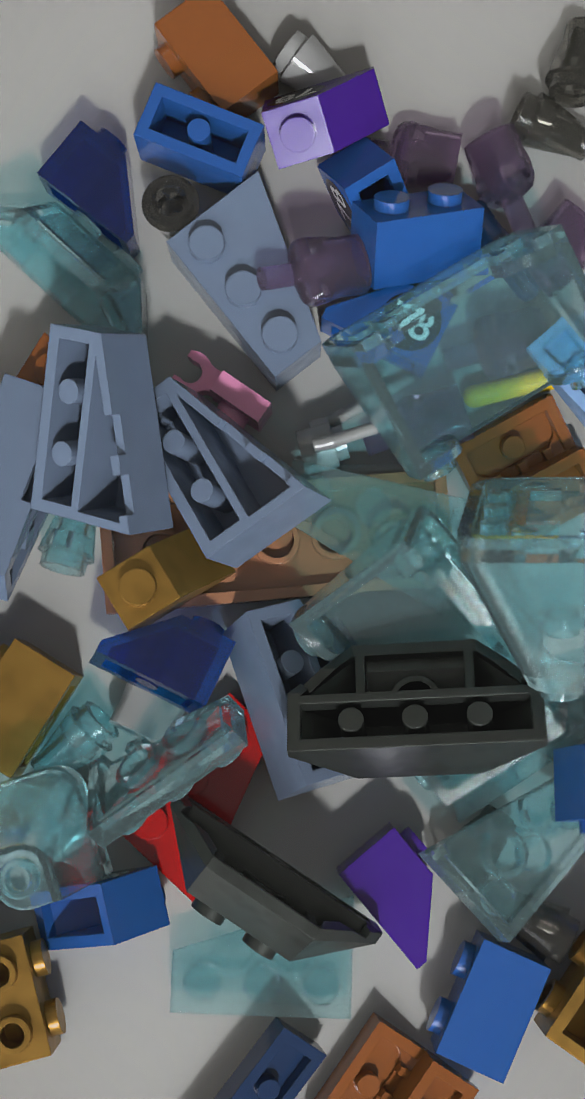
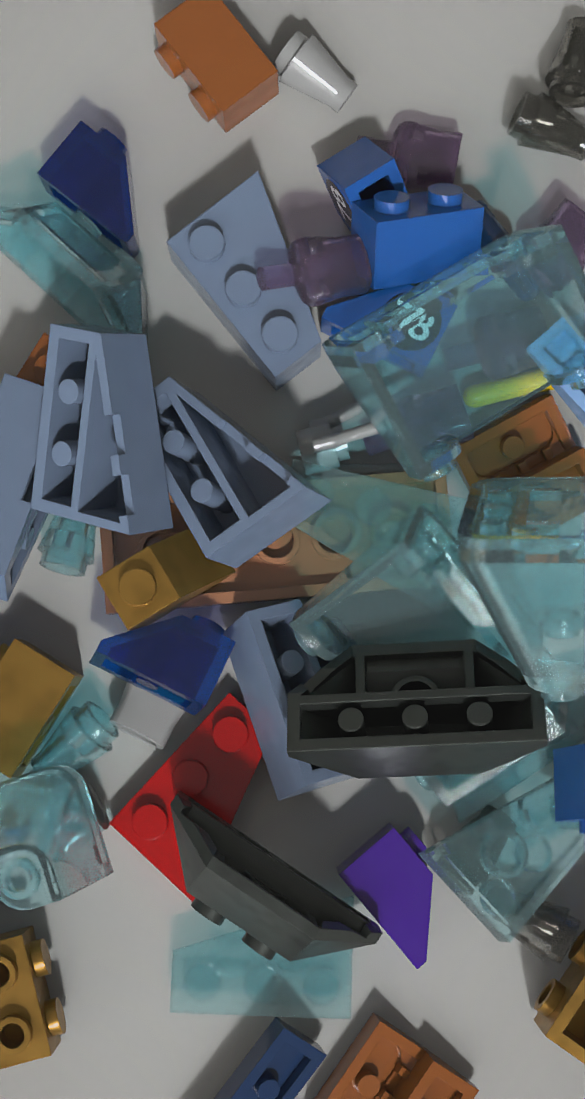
blue slope [31,865,170,950] -> none
clear light blue wing [86,695,248,849] -> none
blue brick [133,82,266,194] -> none
clear smoke cone [141,175,200,239] -> none
bright pink plate [172,350,272,432] -> none
dark purple slope [261,66,389,170] -> none
blue brick [426,929,551,1084] -> none
clear purple piece [464,123,536,237] -> none

